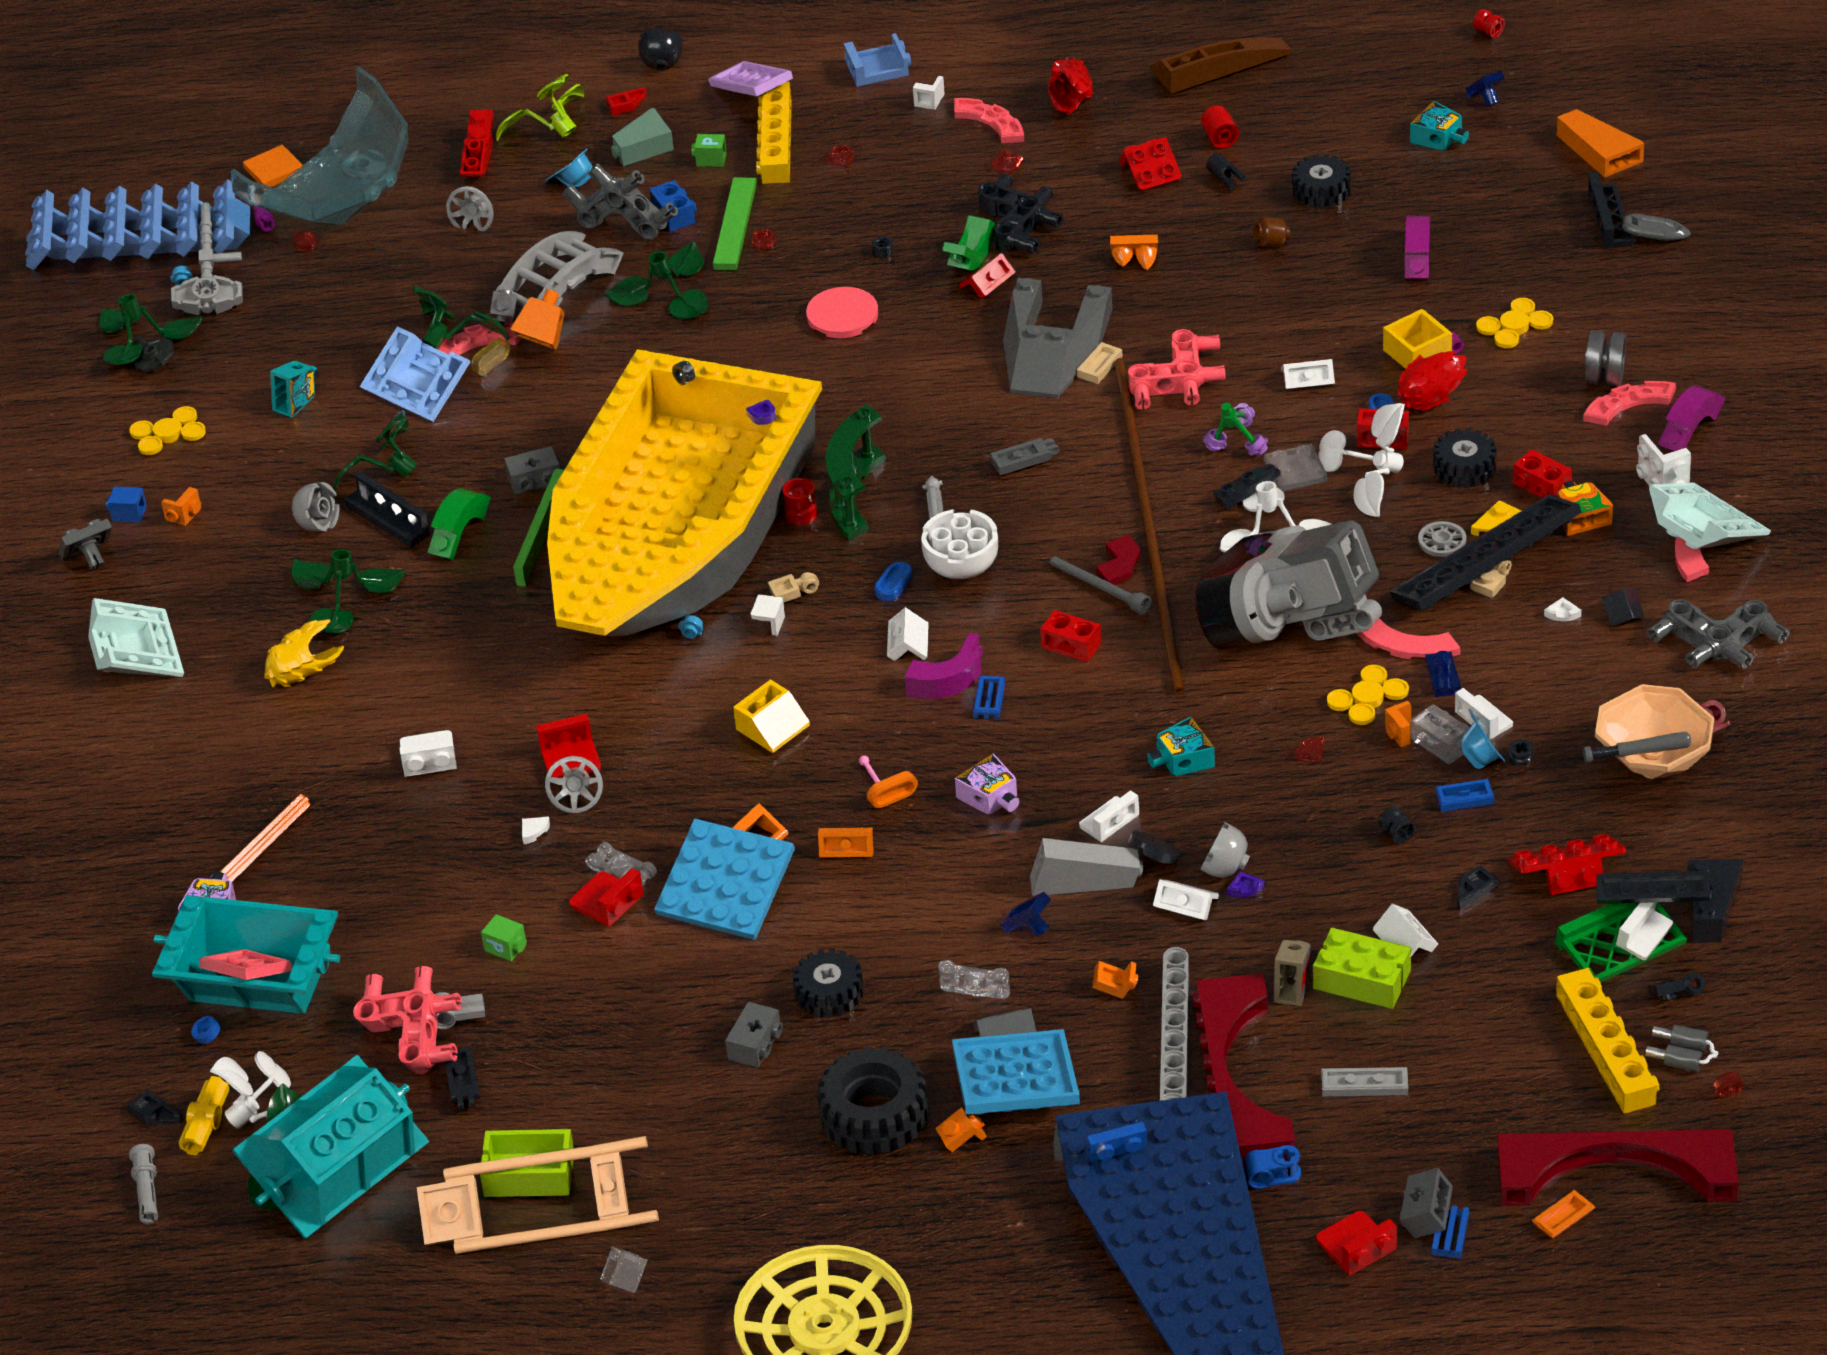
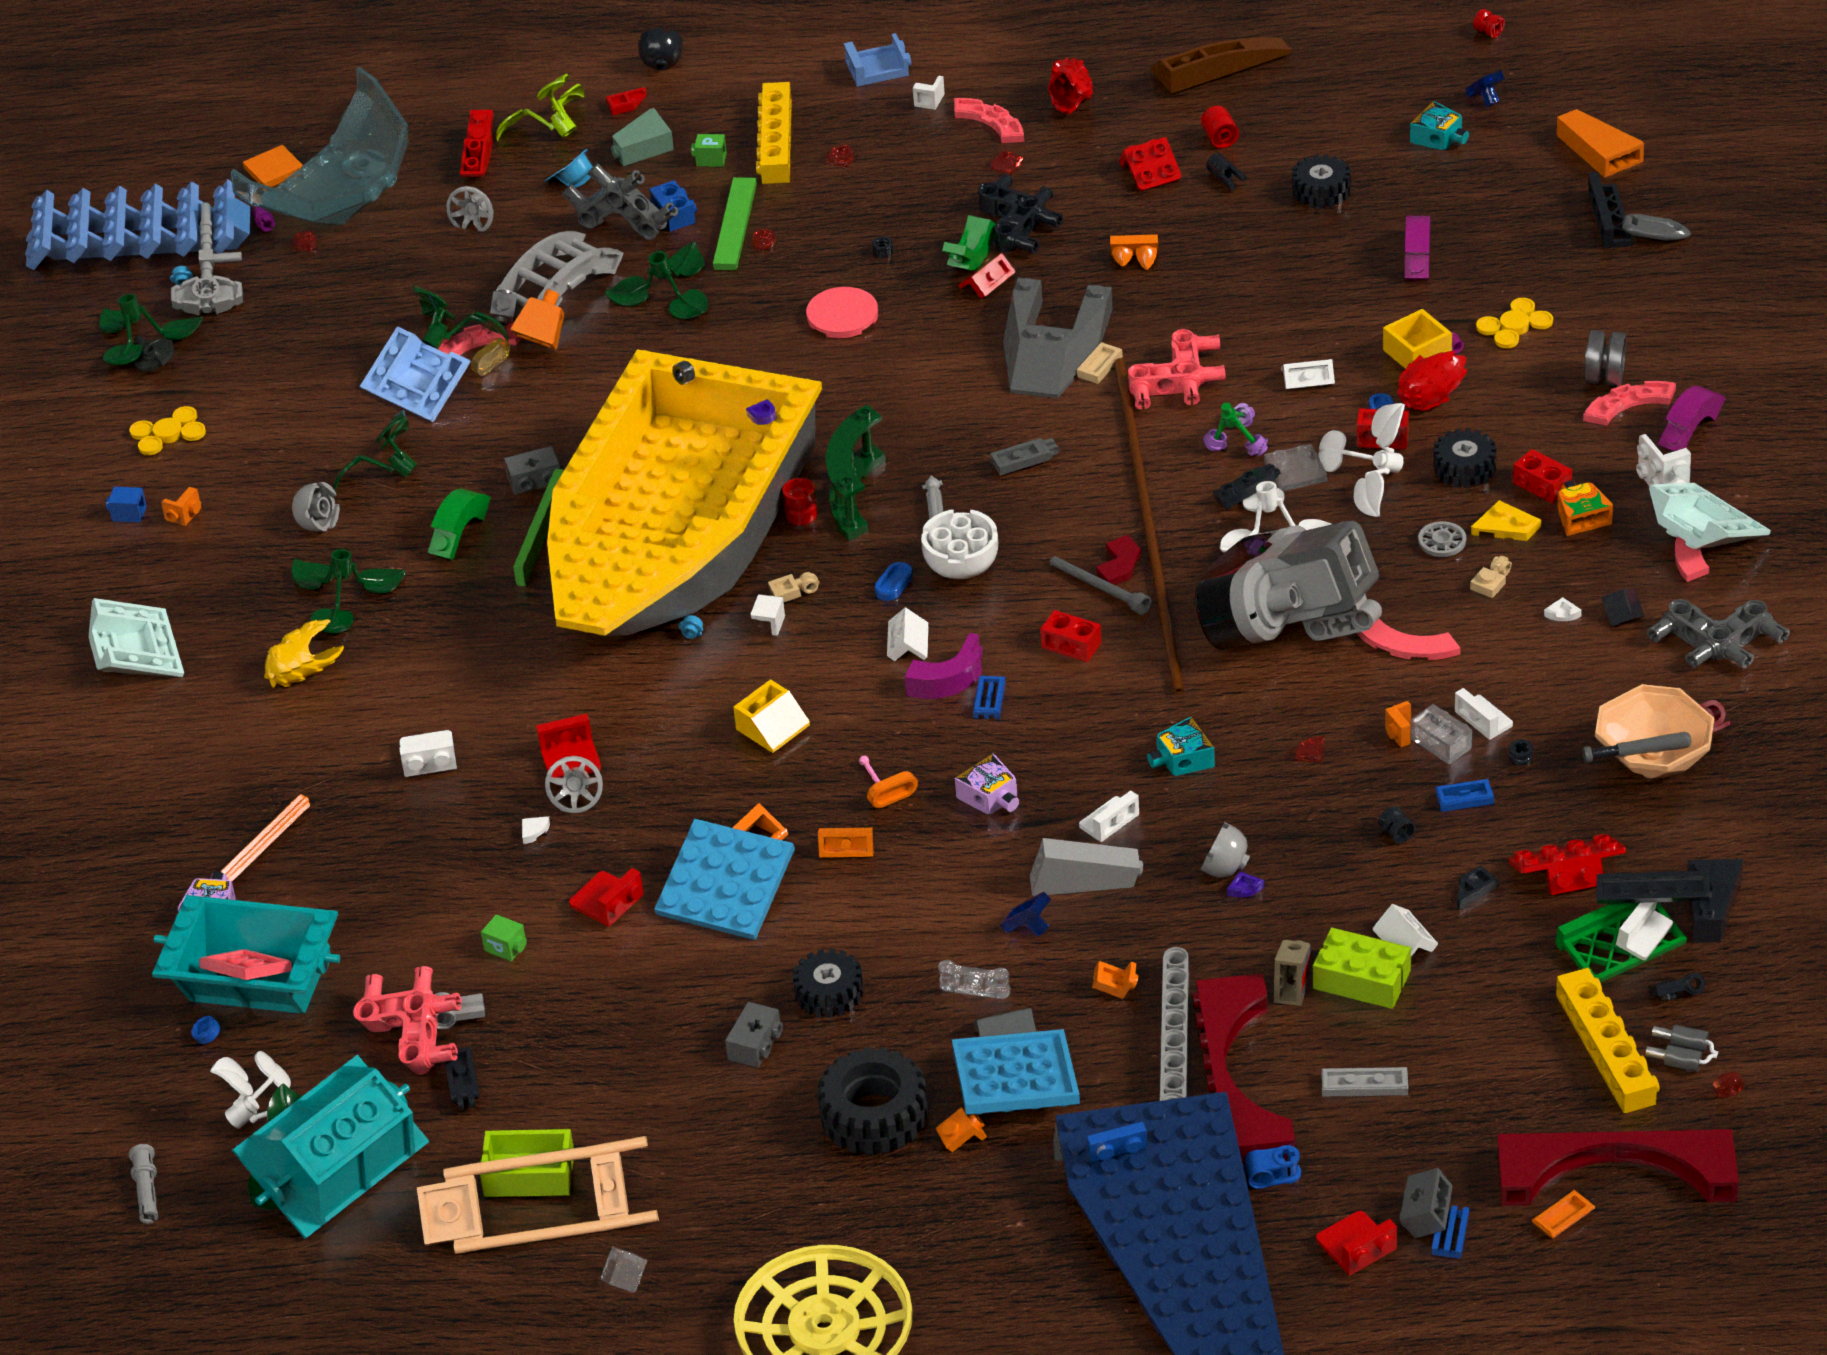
dark grey plate [58,518,112,570] -> none
black tile [127,1090,183,1126] -> none
yellow piece [178,1076,230,1156] -> none
teal torso [270,361,319,418] -> none
black fence [344,472,430,548] -> none
clear plate [585,841,657,887] -> none
lavender tile [708,61,793,96] -> none
black tile [1128,831,1181,864] -> none
white panel [1153,879,1219,920] -> none
reddish brown head [1253,217,1290,248] -> none
yellow piece [1327,665,1409,725] -> none
black plate [1390,494,1582,611] -> none
clear blue tile [1425,651,1461,697] -> none
dark azure piece [1461,709,1505,769] -> none

